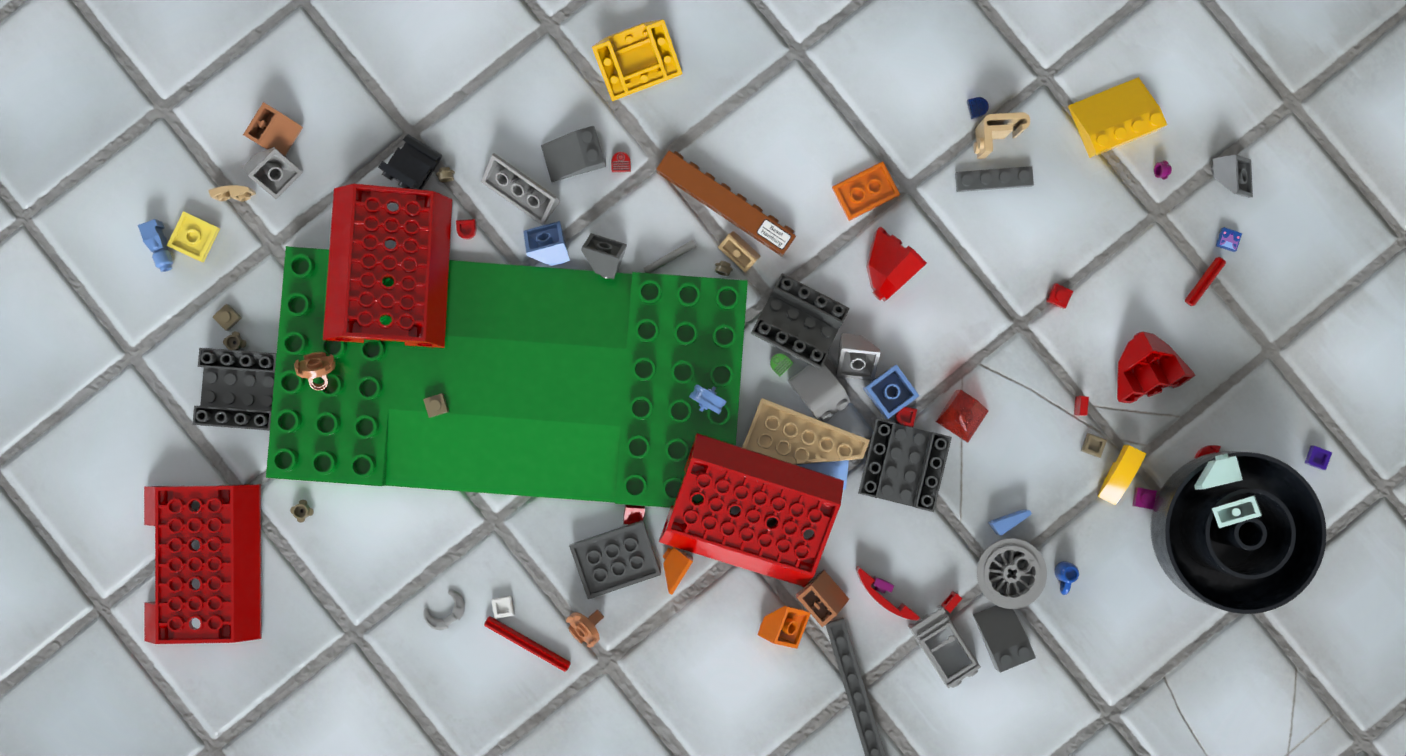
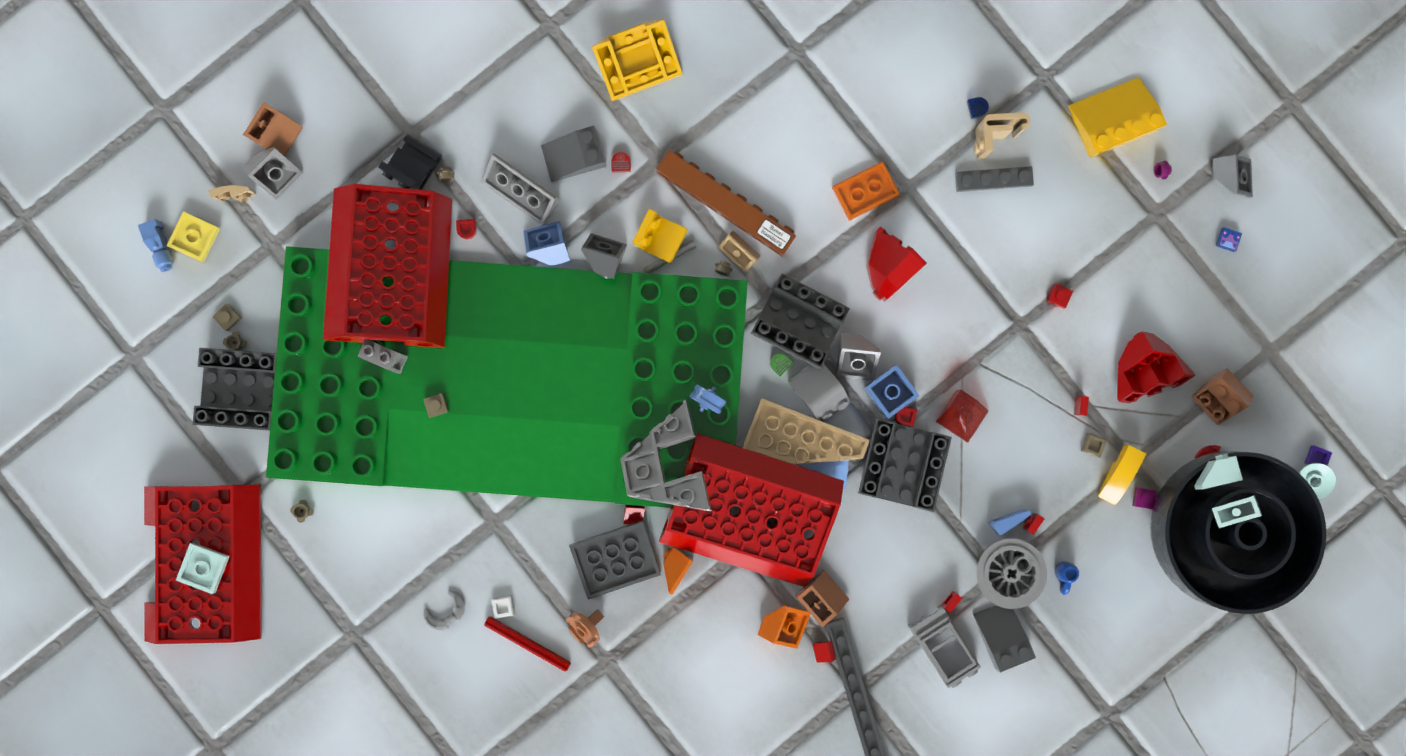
nougat tile [294,352,336,390] -> none
red slope [855,566,920,621] -> none
magenta plate [873,576,894,594] -> none
red axle [1185,257,1226,306] -> none
none -> light aqua plate [176,543,230,594]
none -> light grey bracket [358,339,408,374]
none -> light grey wing [620,400,712,511]
none -> yellow bracket [632,209,688,263]
none -> red tile [812,641,836,663]
none -> red plate [1023,513,1045,534]
none -> nougat slope [1192,368,1253,425]
none -> light aqua dish [1298,463,1336,499]

